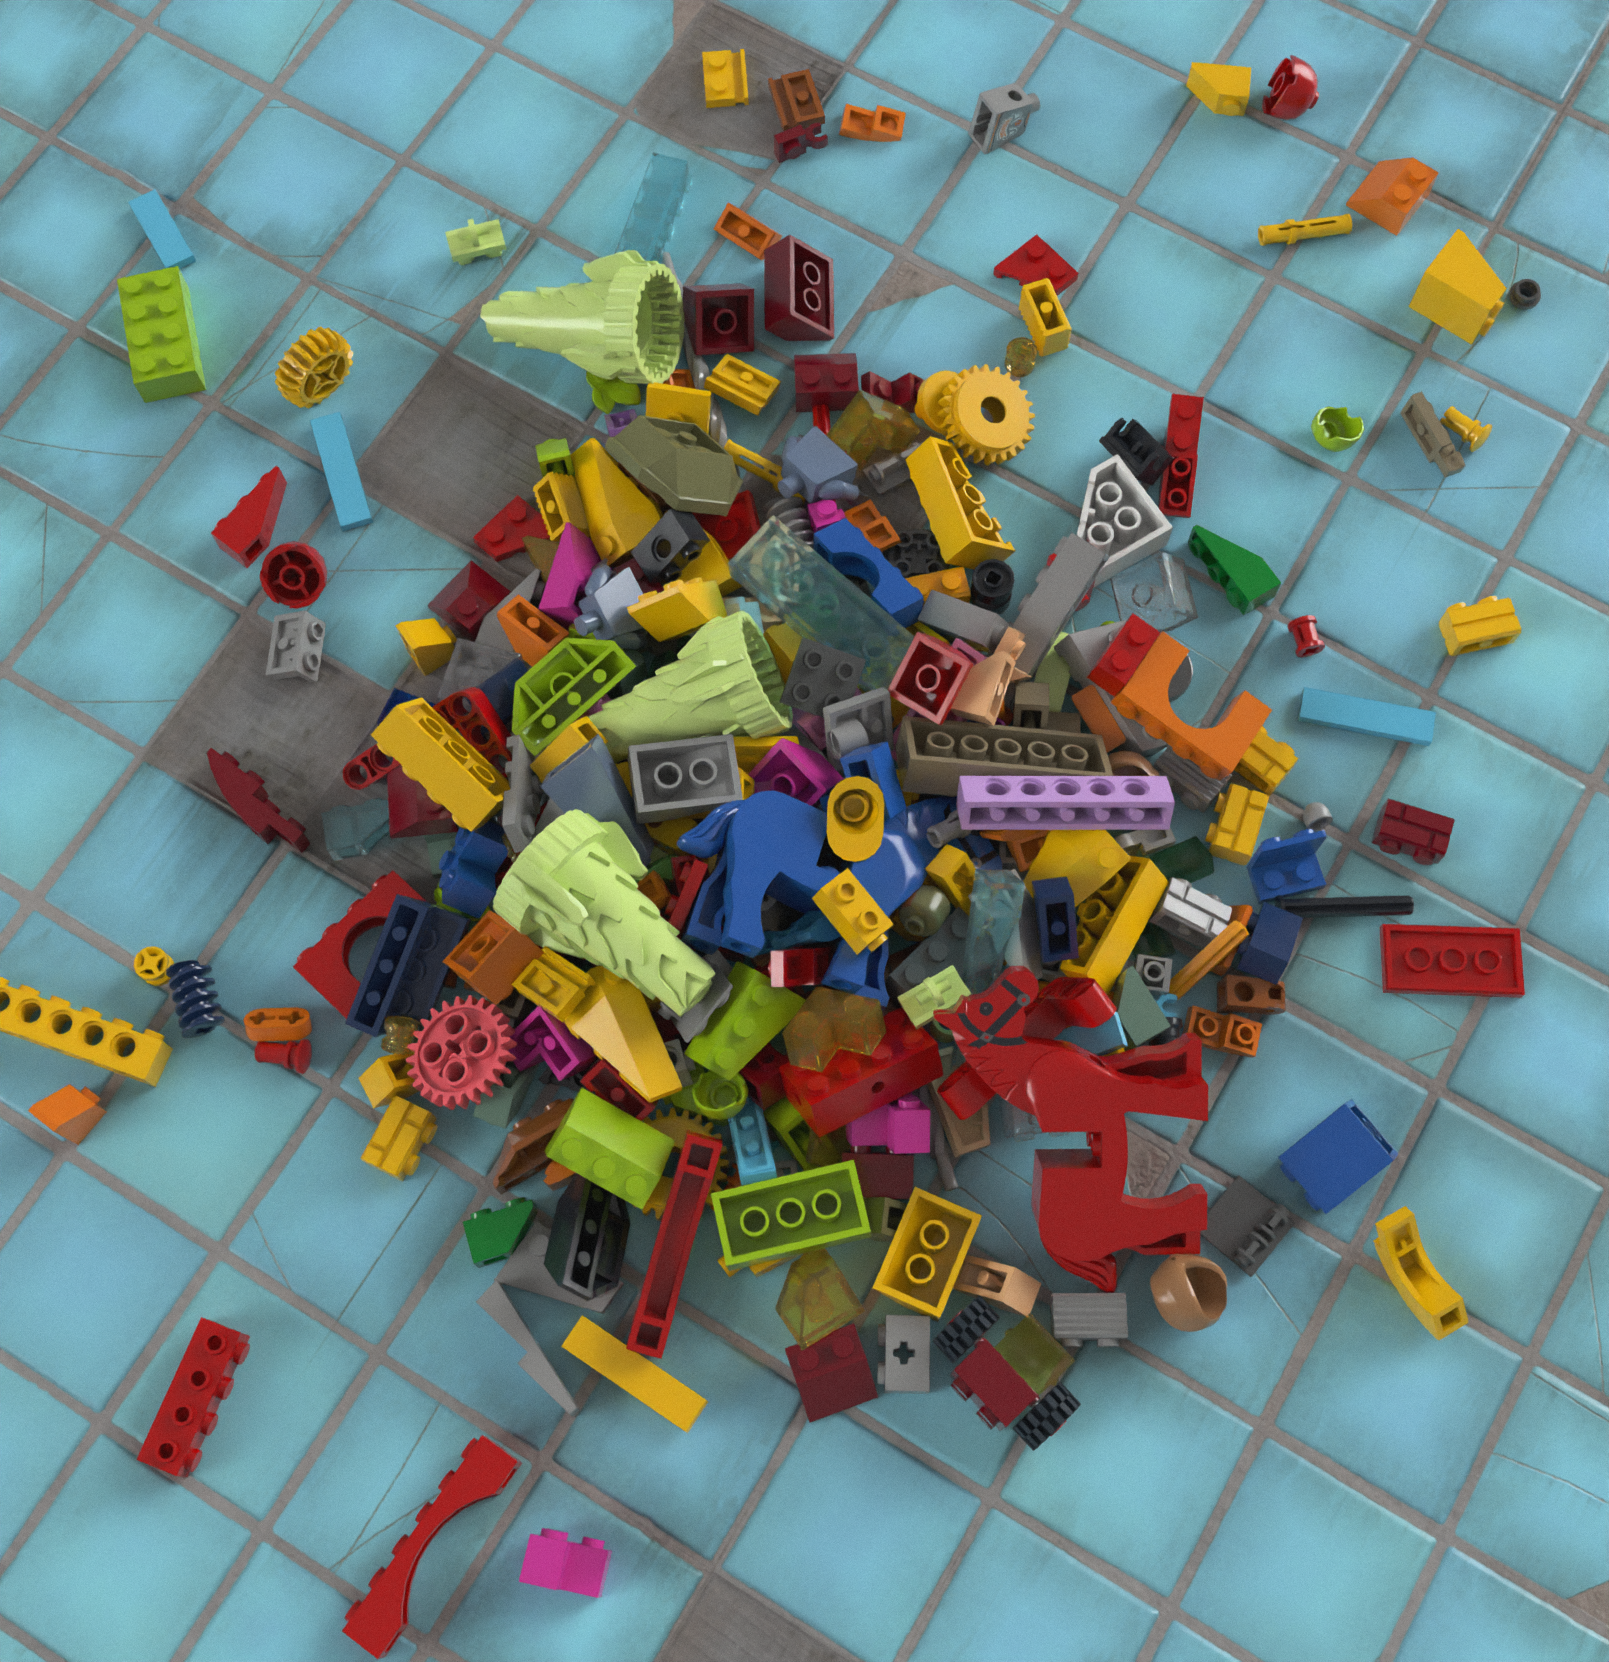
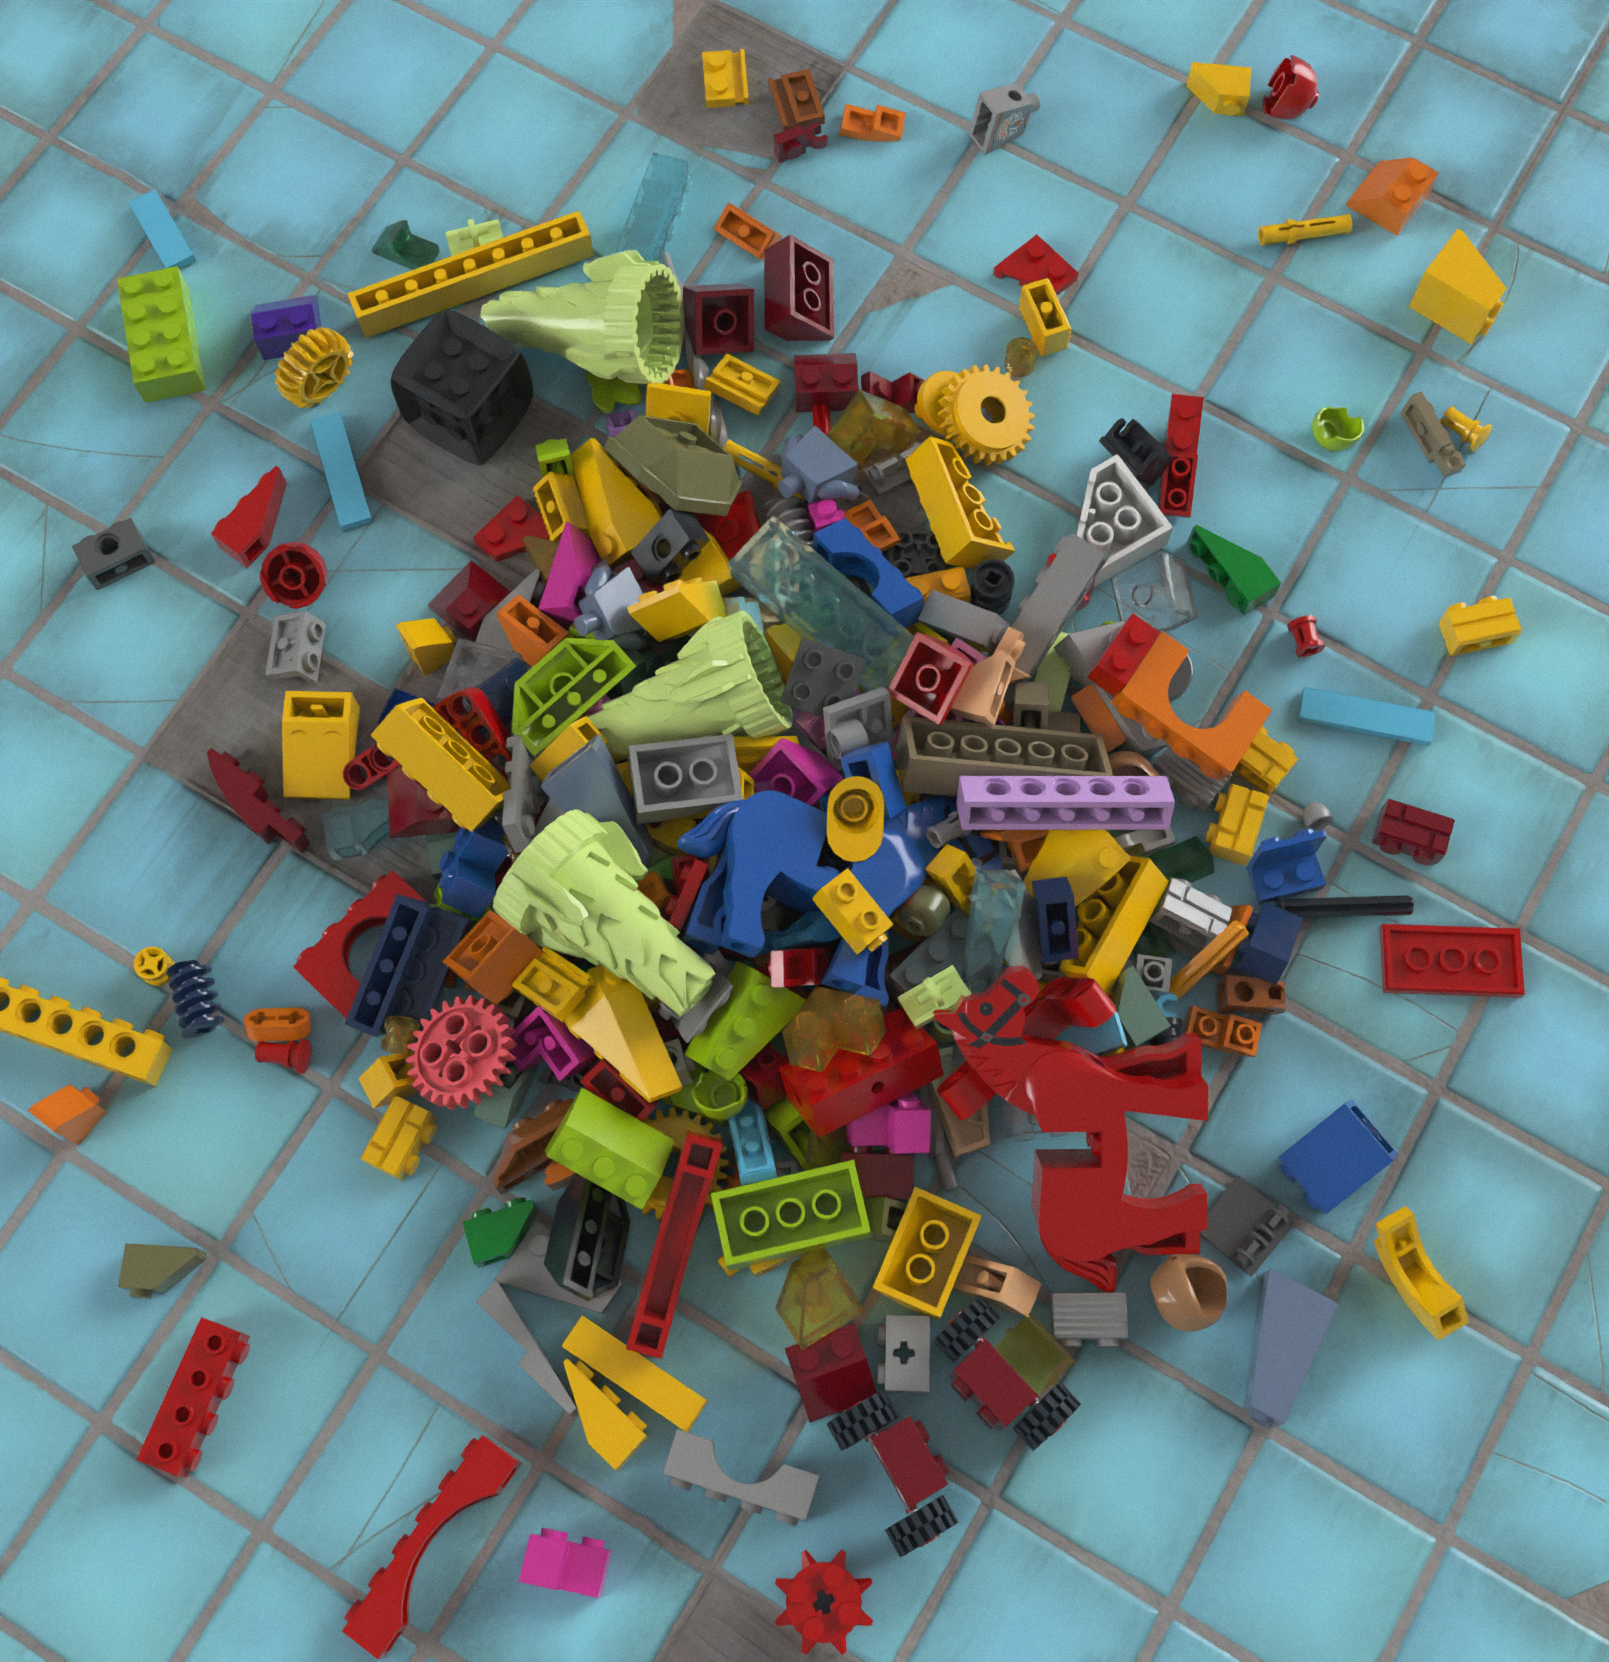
dark grey plate [1509,279,1541,310] -> none
none -> dark grey brick [72,518,155,590]
none -> olive slope [118,1243,207,1299]
none -> dark purple slope [251,295,322,360]
none -> yellow slope [282,691,360,800]
none -> yellow brick [347,211,594,338]
none -> clear green slope [372,220,440,270]
none -> black piece [390,309,533,465]
none -> yellow slope [563,1358,649,1471]
none -> light grey arch [663,1429,819,1526]
none -> red brick [775,1550,873,1655]
none -> brick [827,1390,958,1558]
none -> sand blue slope [1243,1268,1338,1428]

